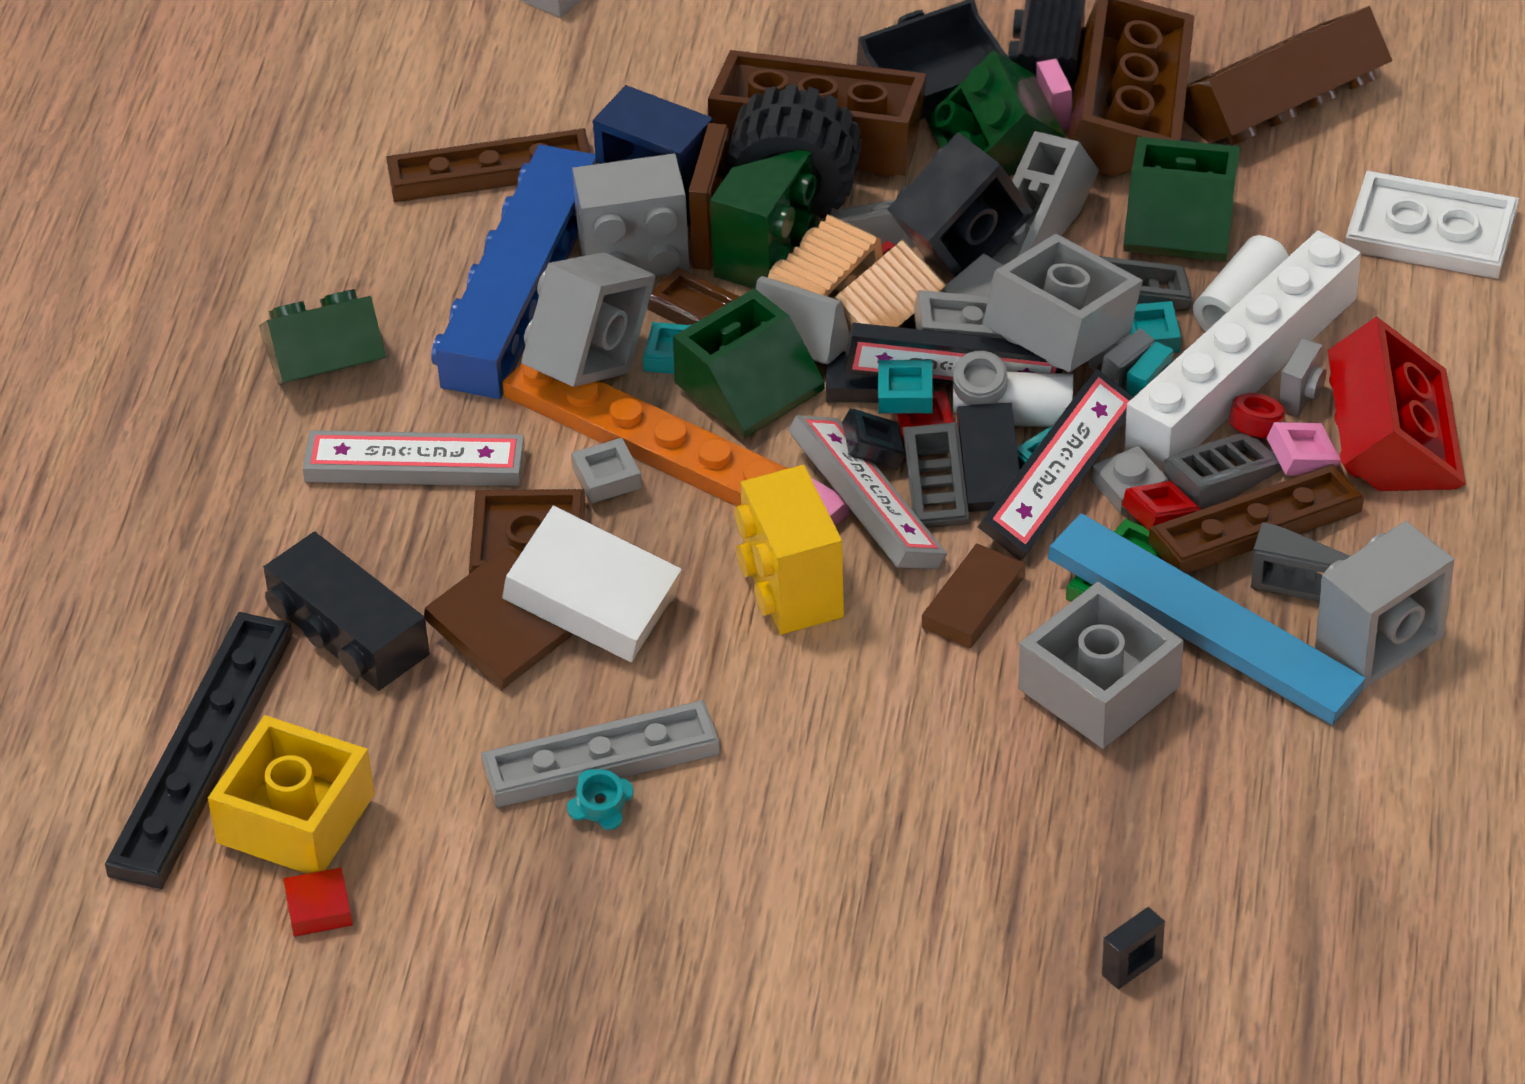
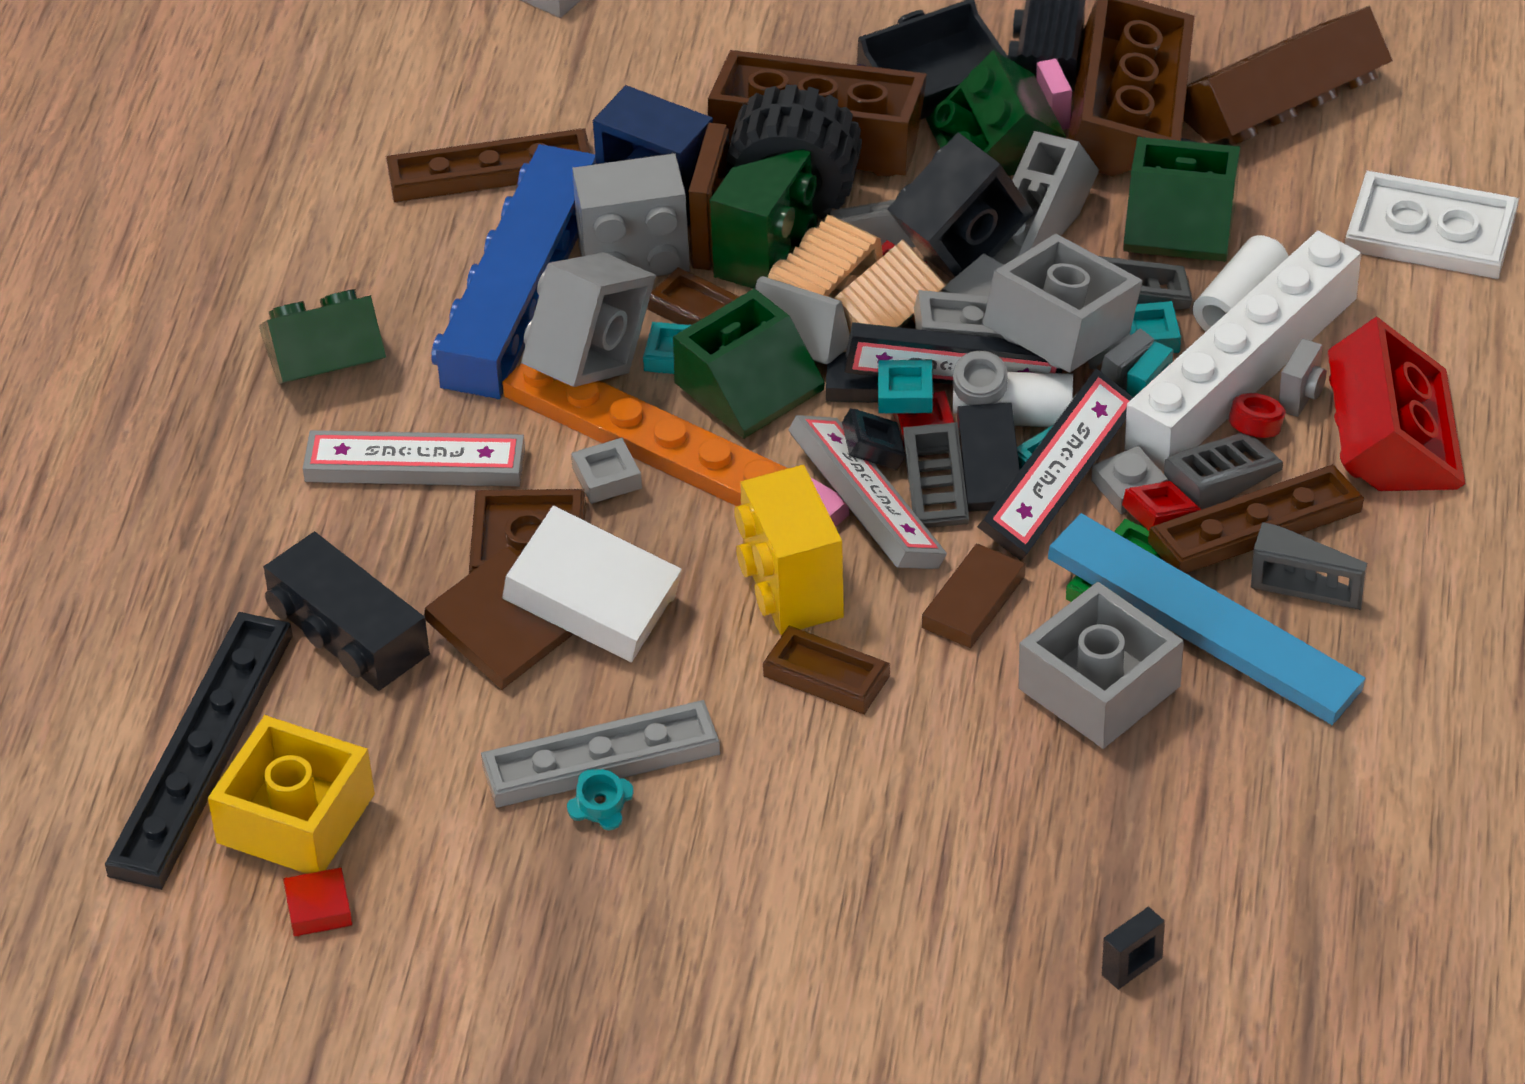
bright pink tile [1267,422,1341,476] -> none
light grey brick [1315,521,1455,690] -> none
none -> reddish brown tile [763,625,890,714]

